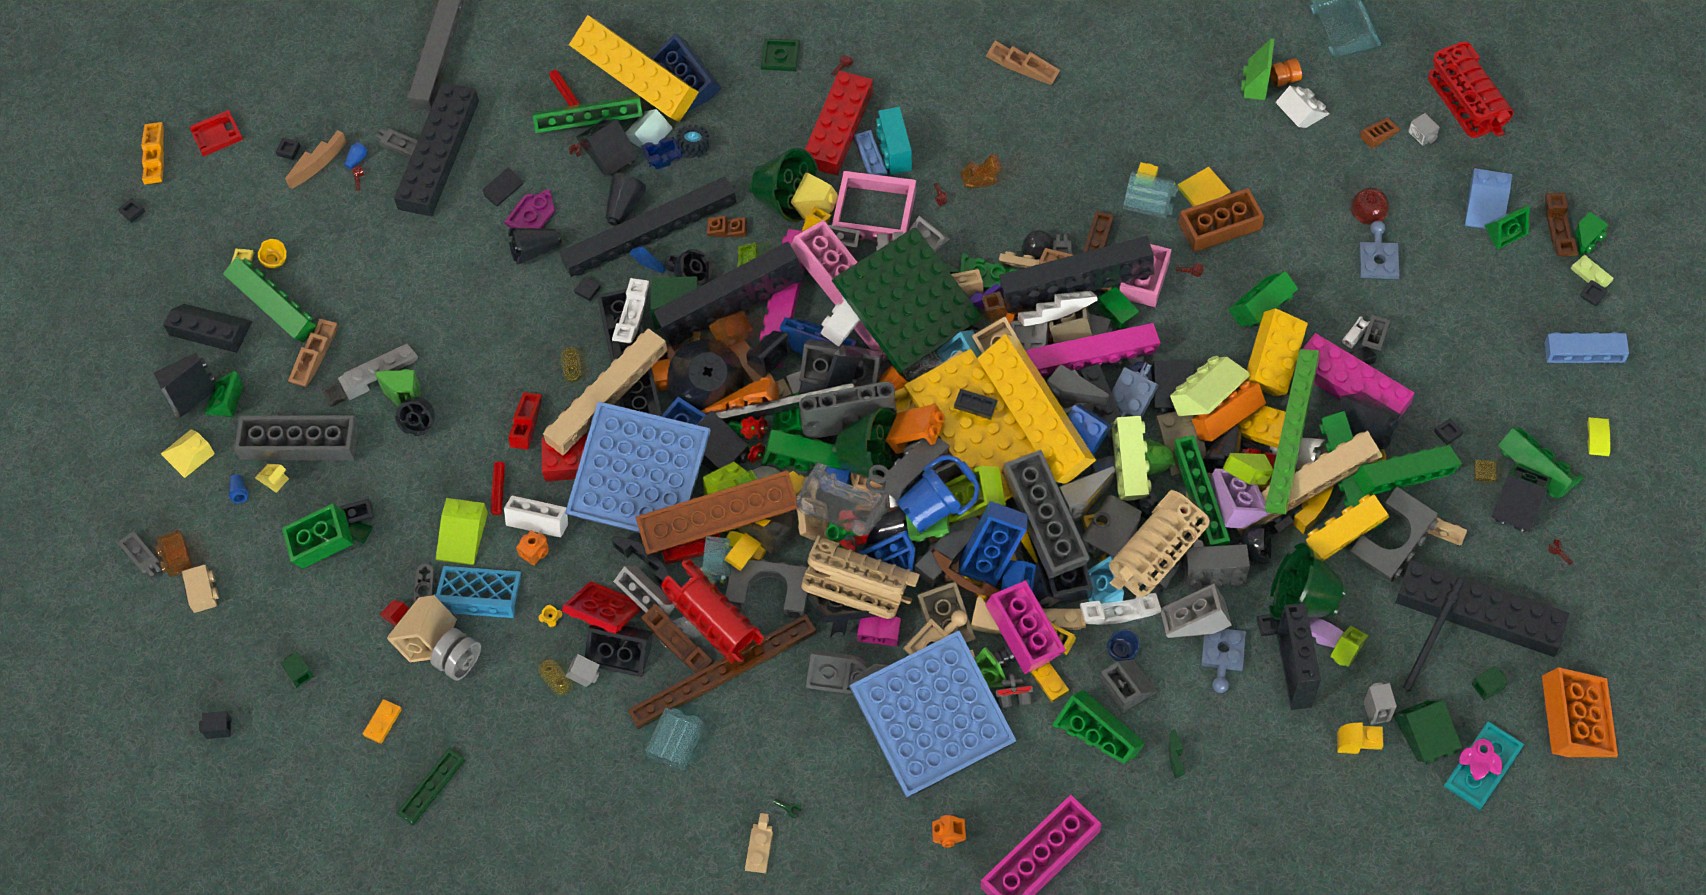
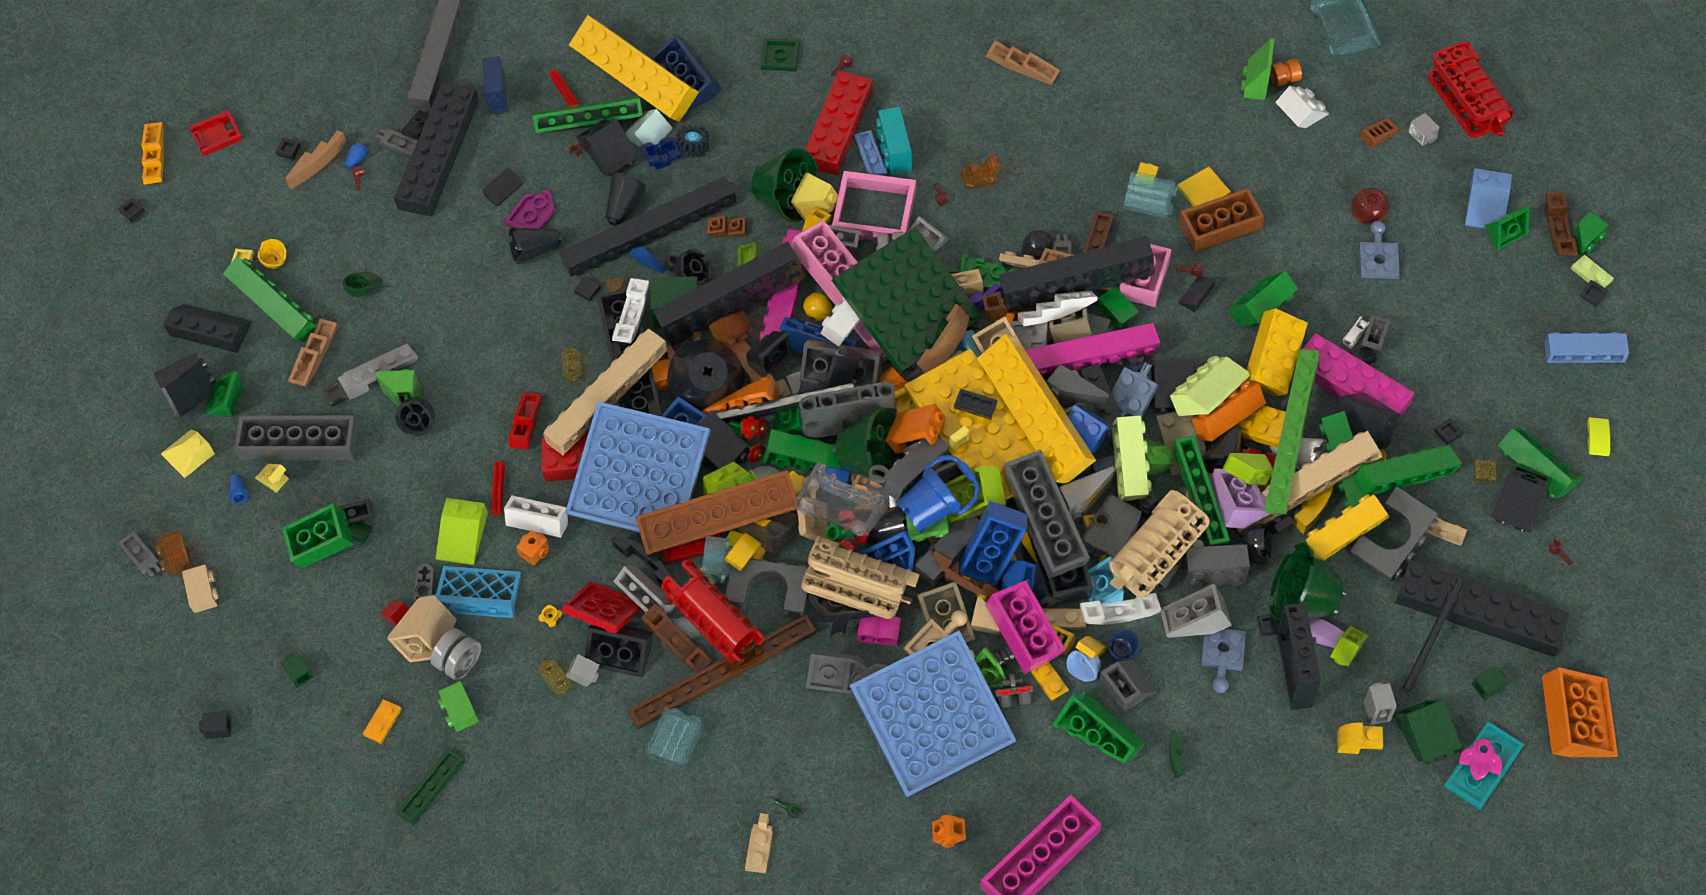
none -> dark green cap [343,272,383,297]
none -> black plate [402,110,429,140]
none -> bright green brick [438,681,479,732]
none -> dark blue brick [482,56,508,114]
none -> clear orange tile [605,275,624,293]
none -> yellow hair [803,292,834,321]
none -> medium nougat slope [917,304,969,373]
none -> light yellow tile [949,426,969,450]
none -> light blue helmet [1067,650,1101,682]
none -> yellow slope [1075,636,1108,659]
none -> black slope [1178,276,1215,312]

